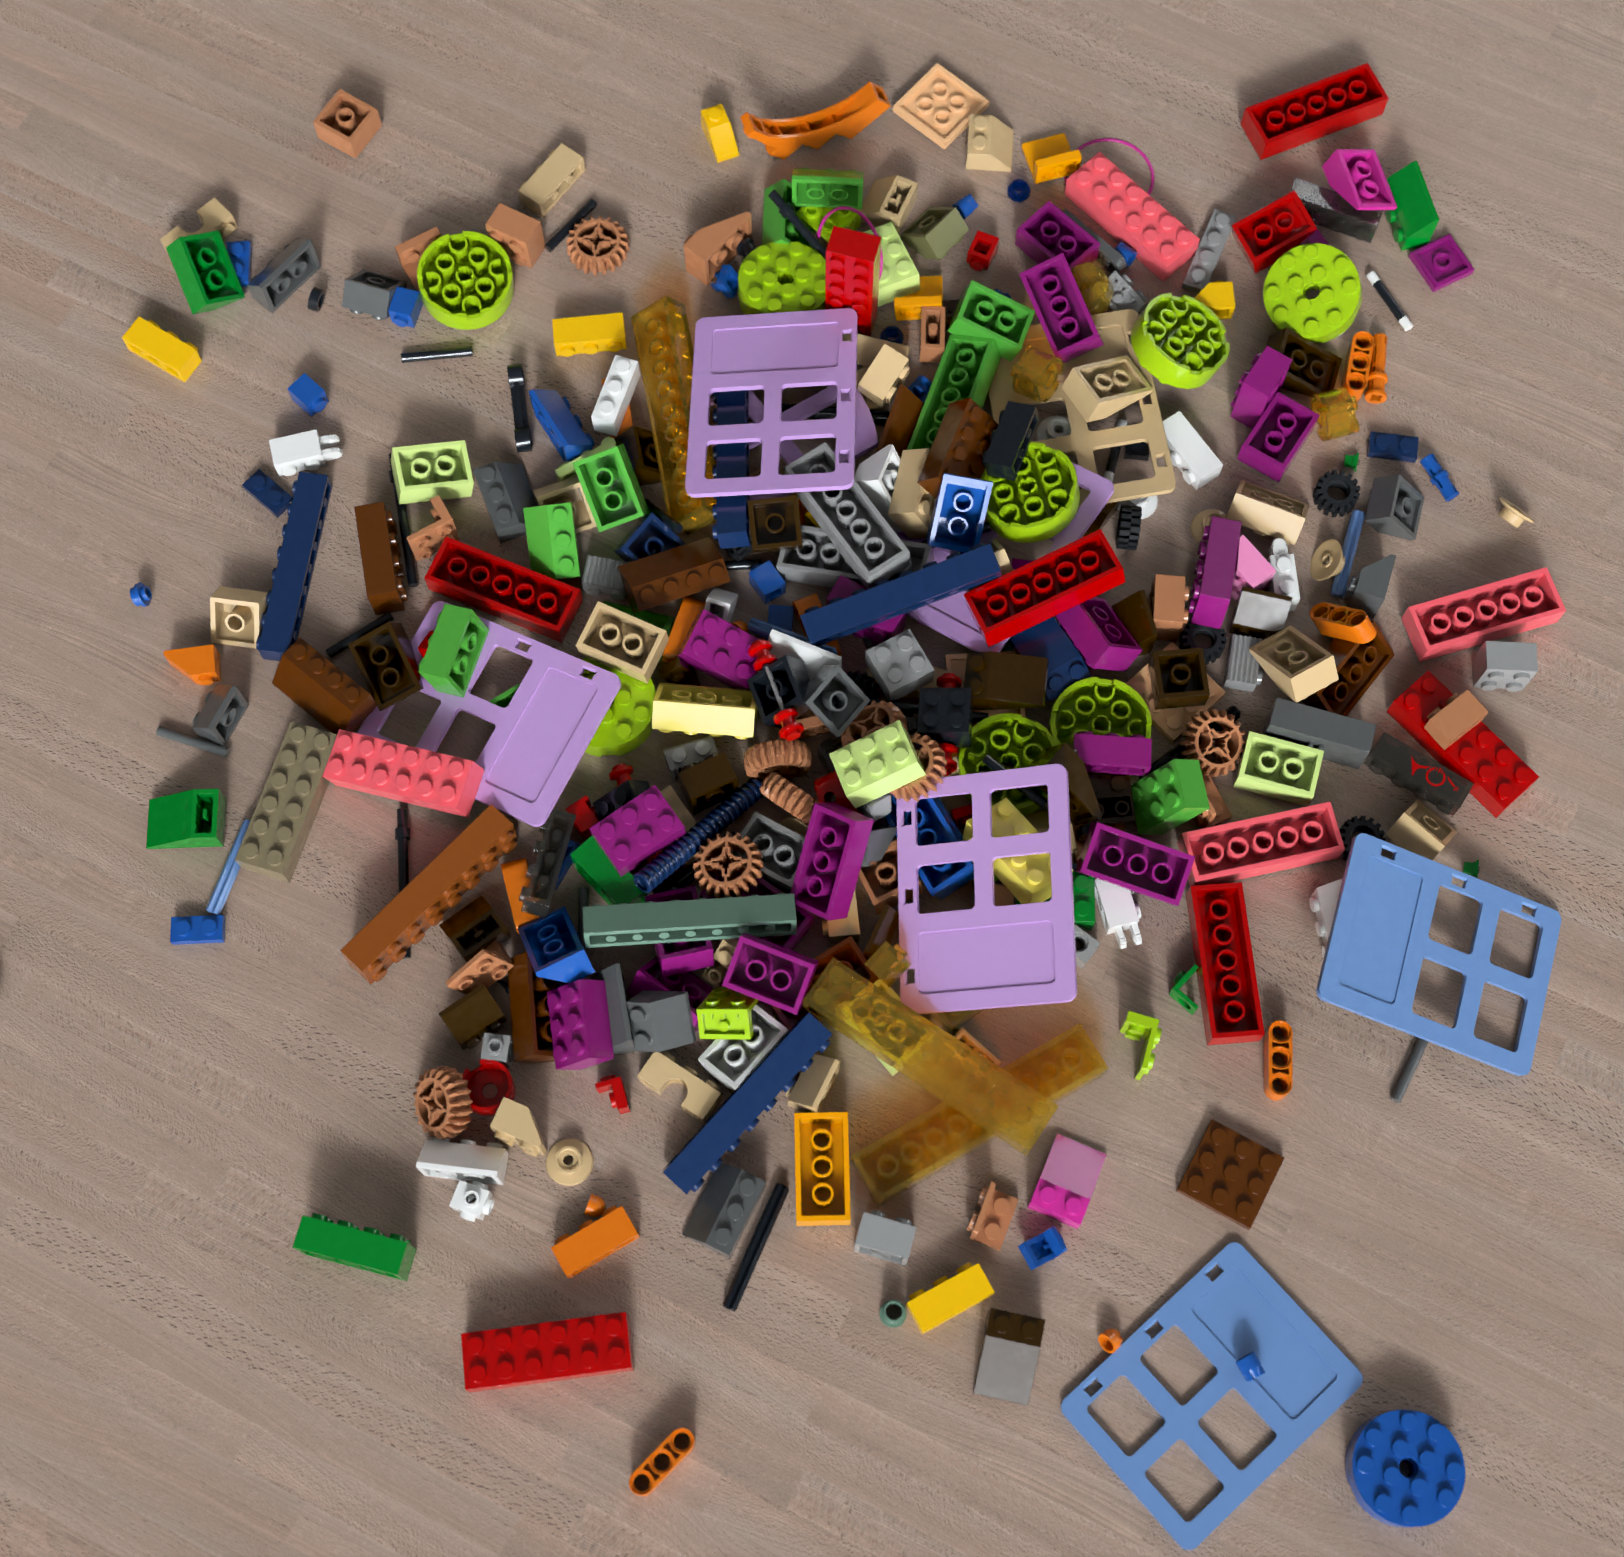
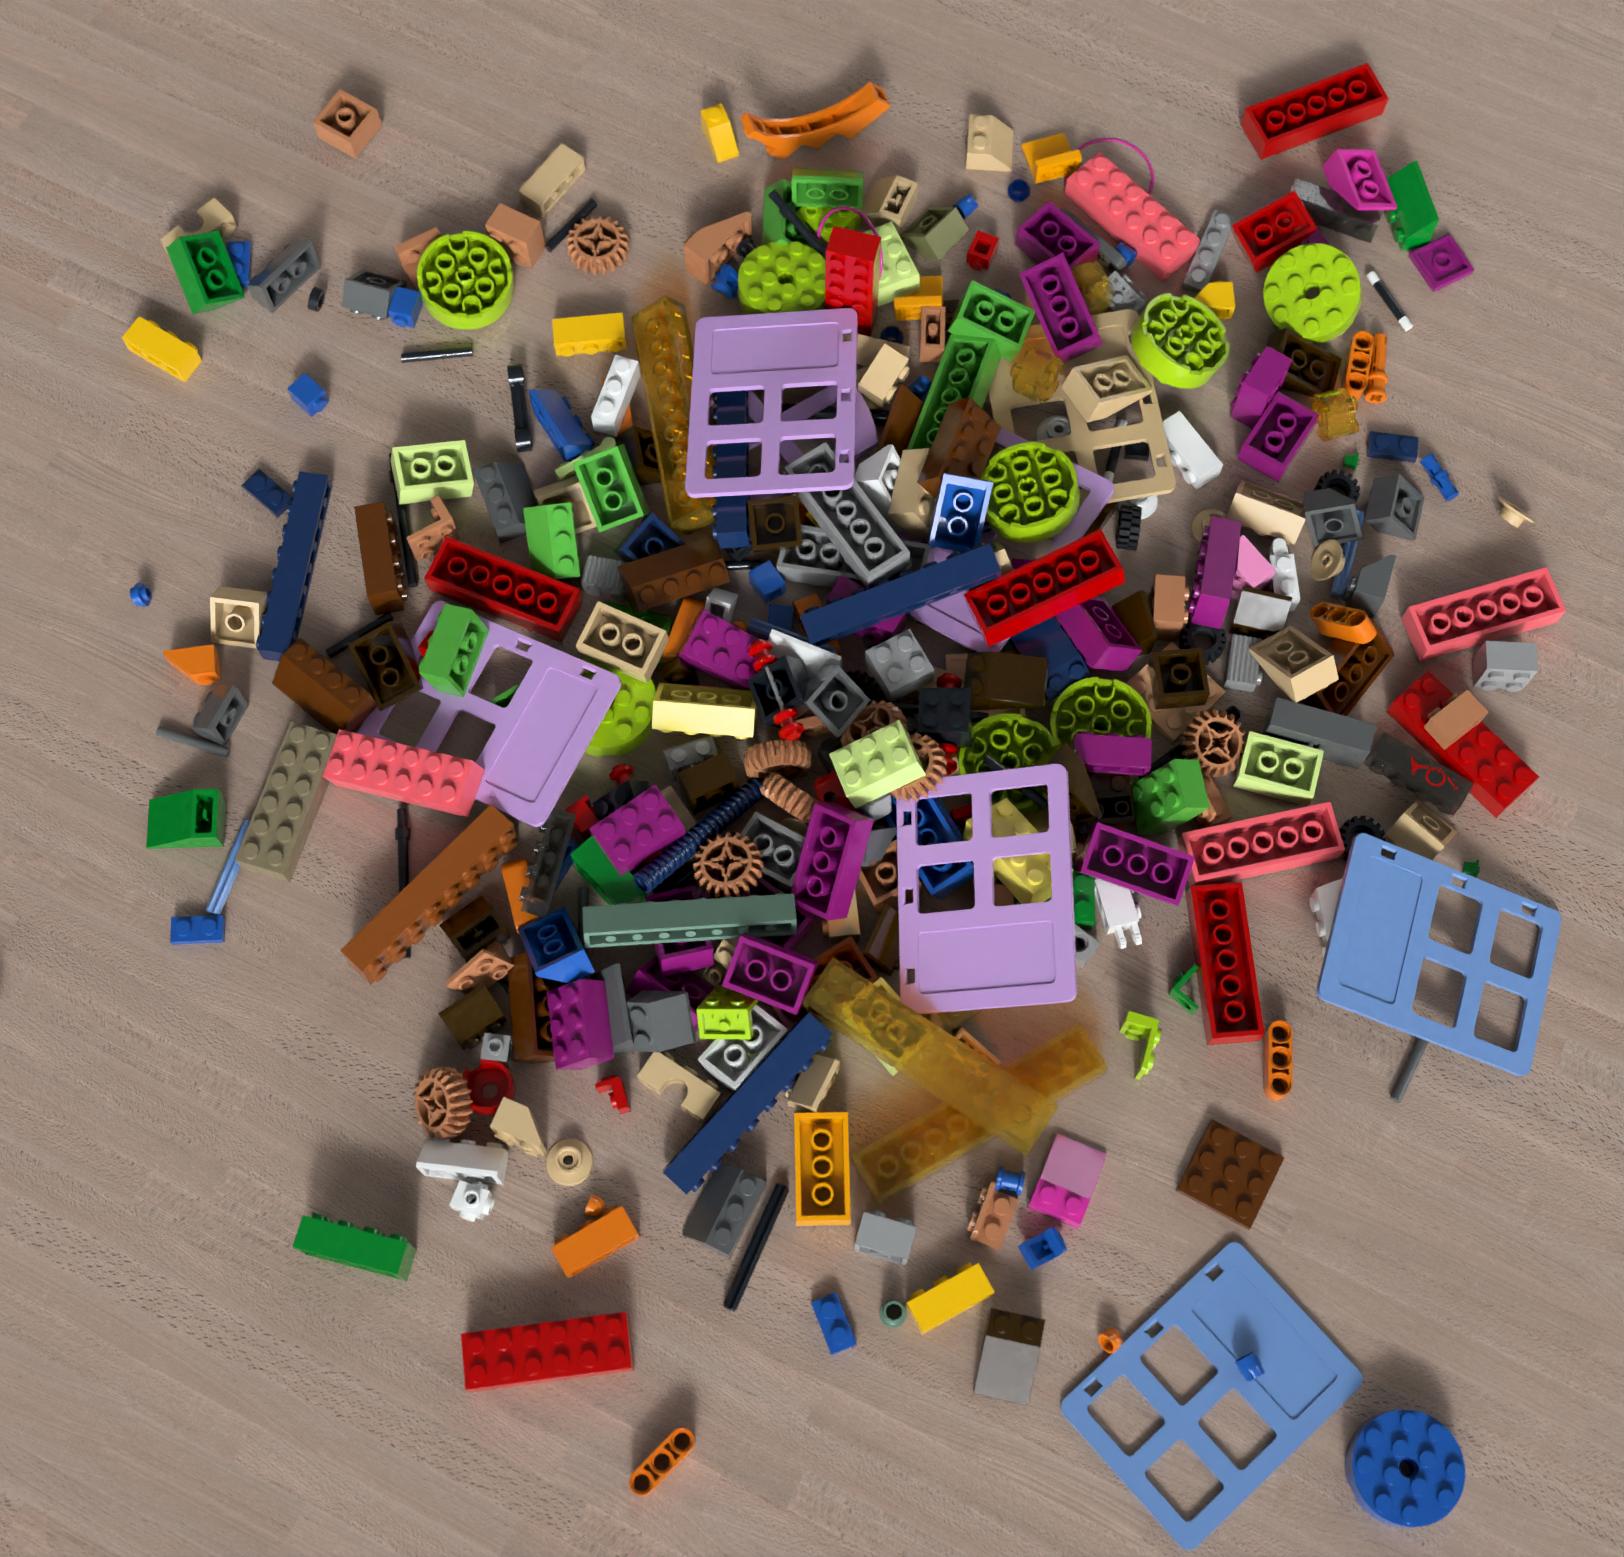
white hinge [269,429,343,476] -> none
black bar [645,499,683,533] -> none
clear yellow brick [865,941,911,988] -> none
light nougat plate [893,63,989,150] -> none
black brick [982,401,1040,481] -> none
none -> blue plate [811,1293,857,1356]
none -> blue bush [995,1166,1026,1196]
none -> dark grey slope [1304,488,1363,547]

